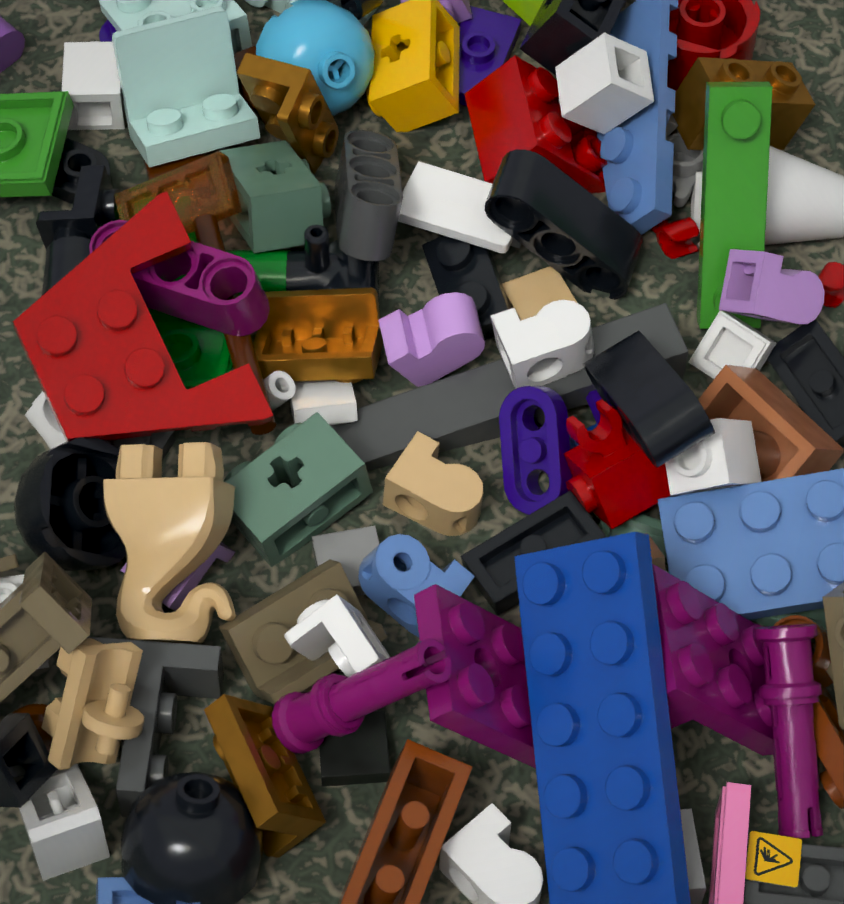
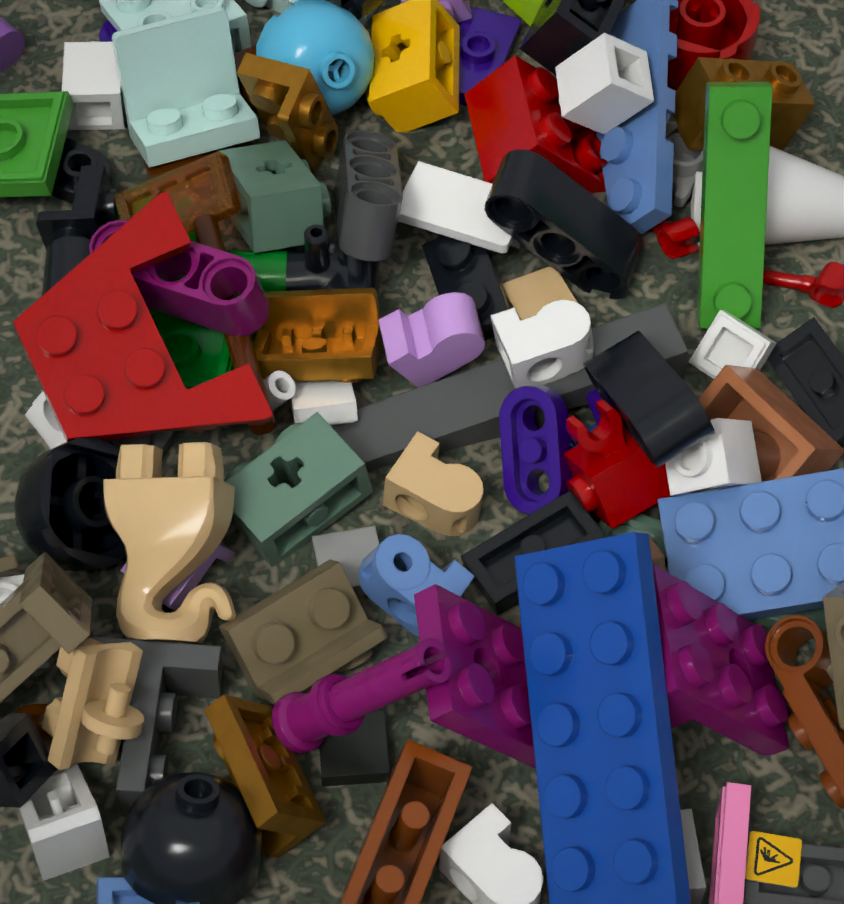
white bracket [284,594,390,677] -> none
lavender leg [719,249,825,325] -> none
magenta pin [755,624,823,838] -> none

